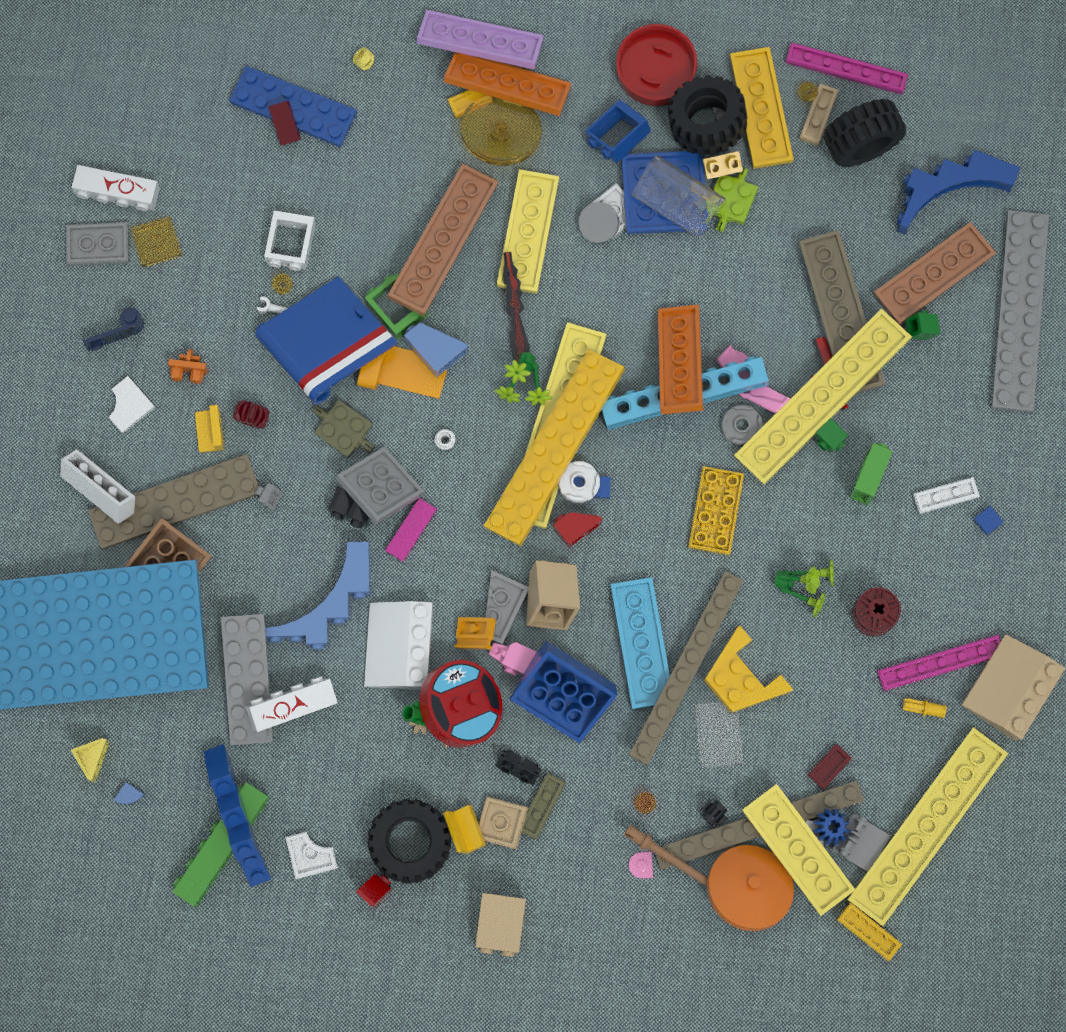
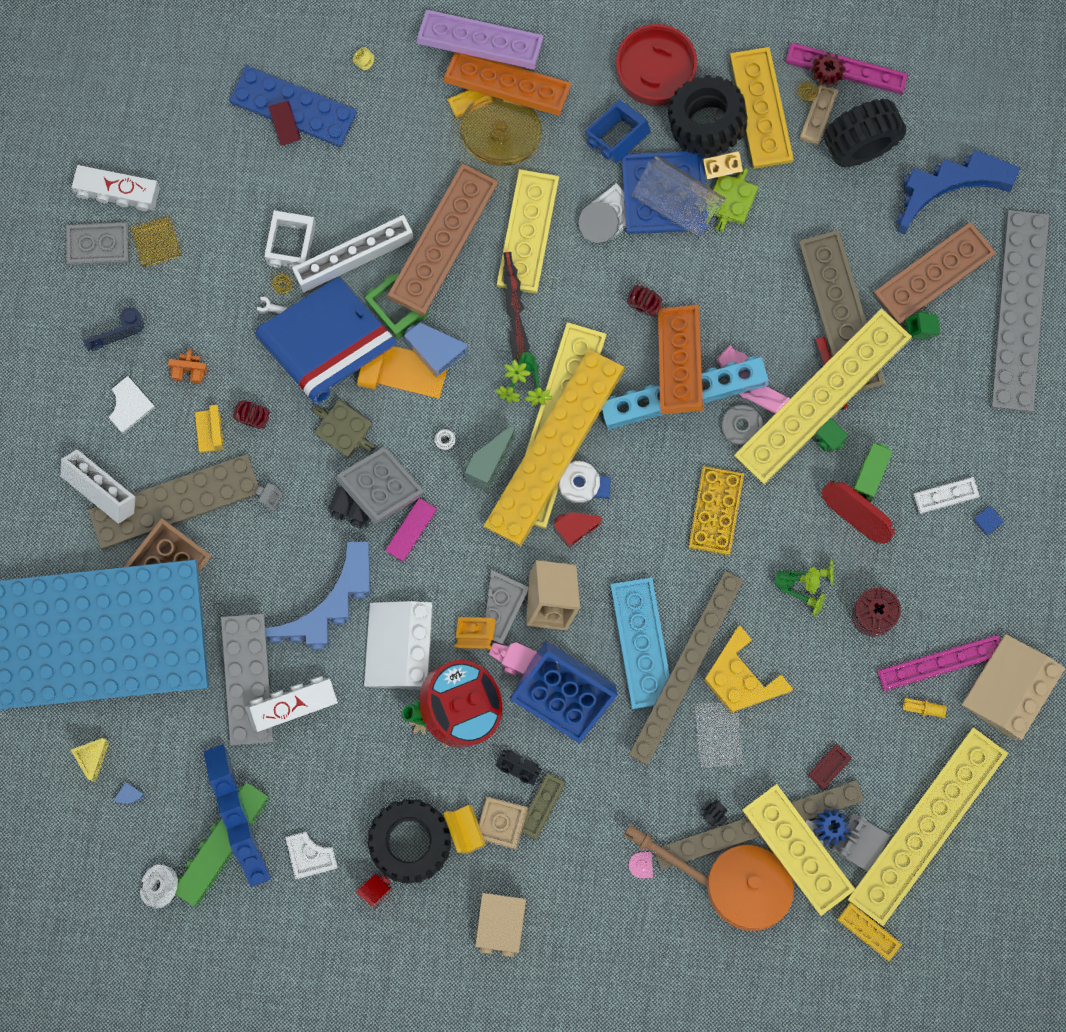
clear orange plate [634,792,656,814] -> none
none -> white tile [140,864,178,908]
none -> white brick [292,215,414,293]
none -> sand green slope [463,426,516,492]
none -> dark red gear [626,285,663,316]
none -> dark red gear [811,52,846,88]
none -> red tile [822,481,895,544]

